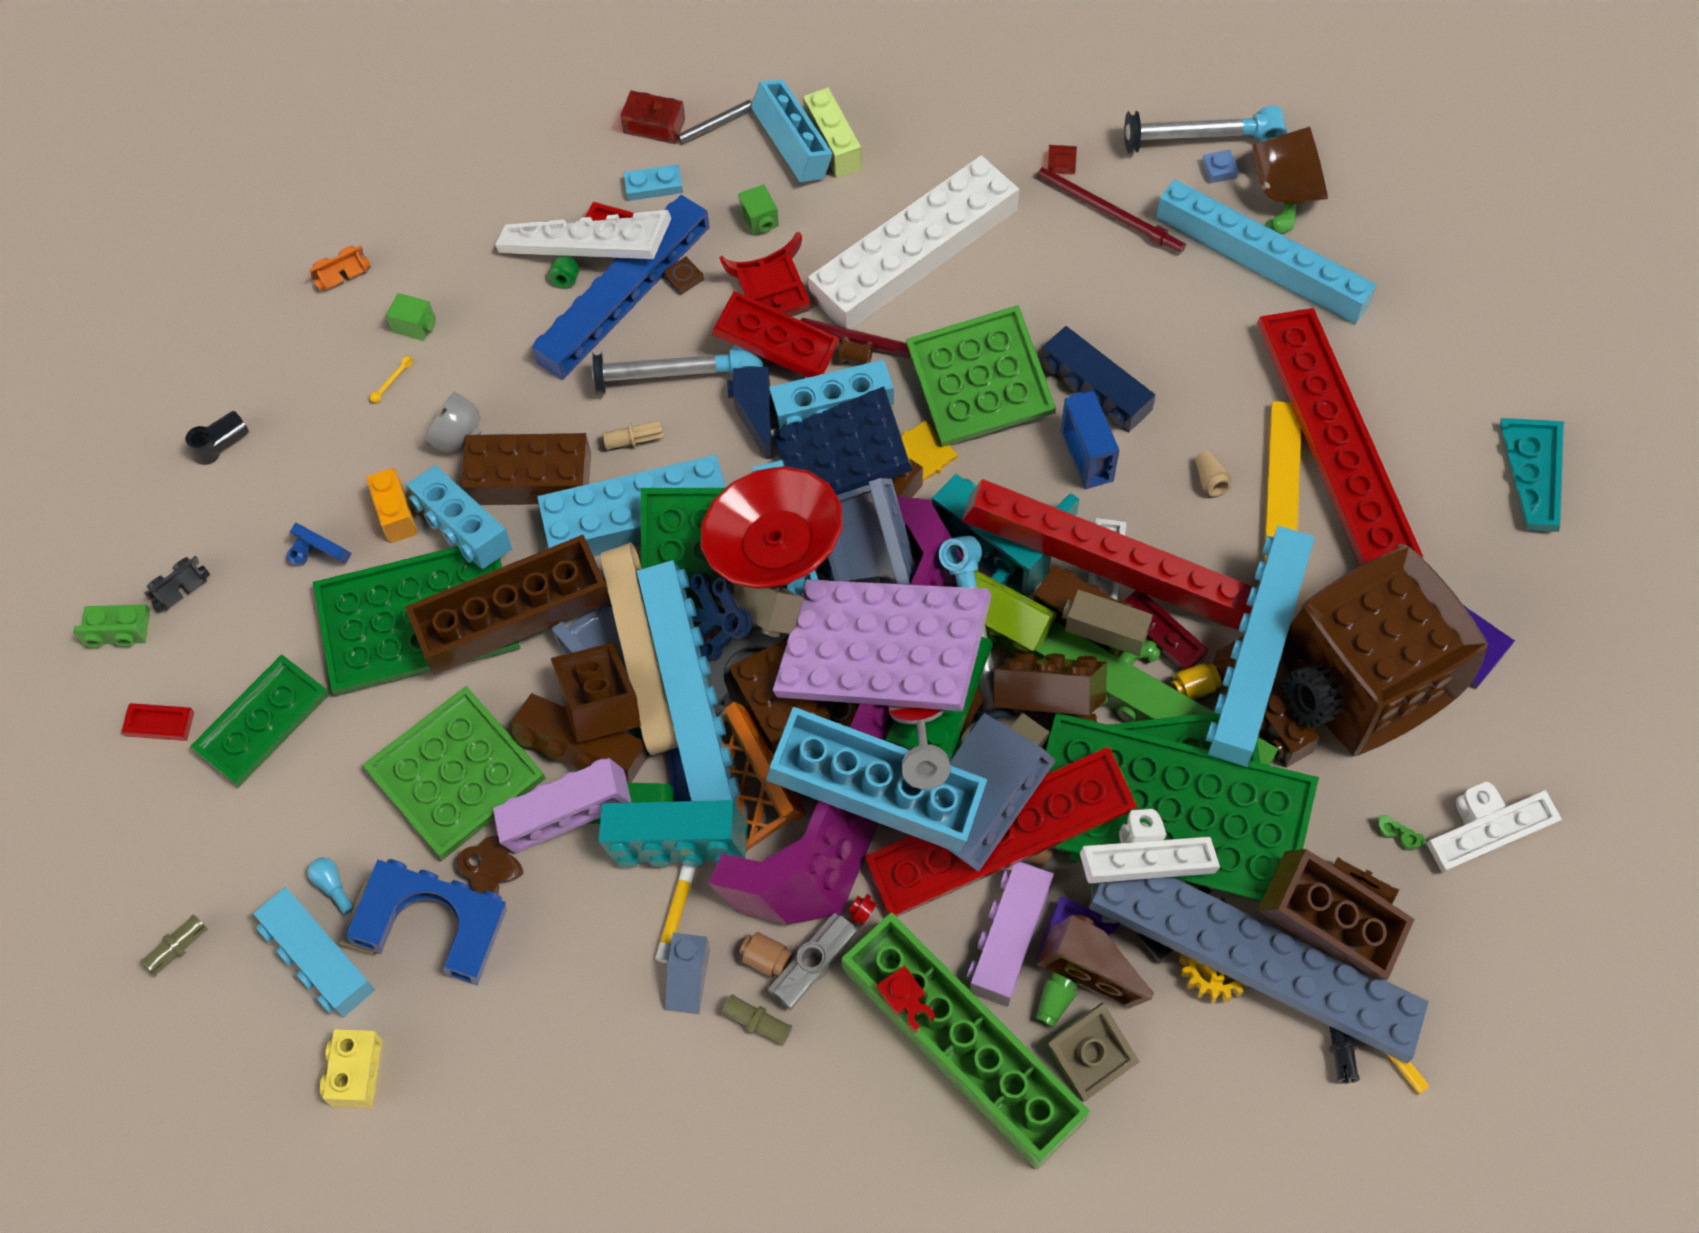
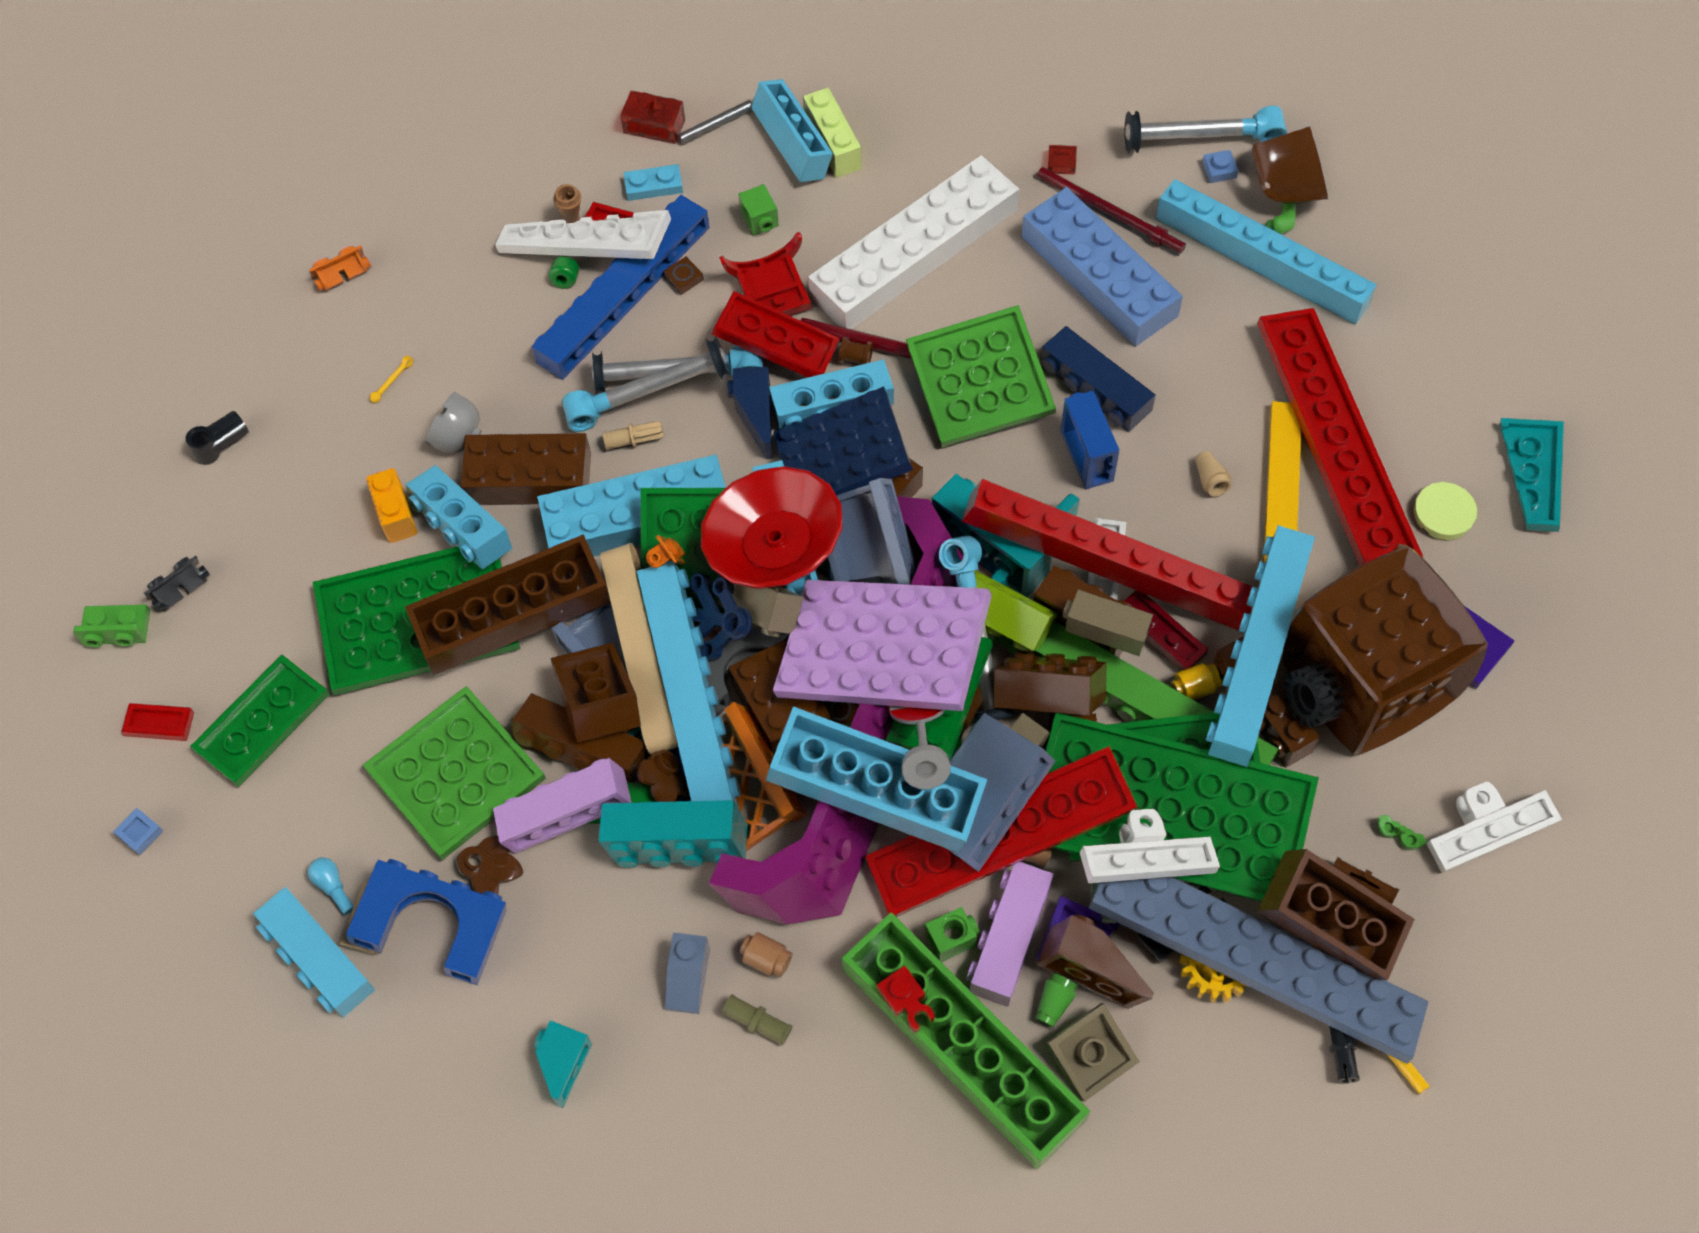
olive pin [140,914,208,977] -> none
blue piece [287,522,352,566] -> none
light yellow brick [320,1029,383,1108] -> none
bright green brick [386,293,436,341] -> none
yellow bar [655,864,695,963] -> none
light grey piece [768,913,857,1011] -> none
red plate [847,893,877,926] -> none
yellow piece [902,420,958,482] -> none
bright green arm [1119,640,1160,665] -> none
none -> medium blue plate [113,808,163,855]
none -> teal slope [534,1020,592,1108]
none -> medium nougat cone [553,184,581,223]
none -> piece [562,335,731,432]
none -> reddish brown plate [637,750,691,802]
none -> orange hinge [646,535,685,568]
none -> bright green brick [925,907,980,962]
none -> medium blue brick [1021,187,1183,347]
none -> yellowish green tile [1413,482,1477,541]

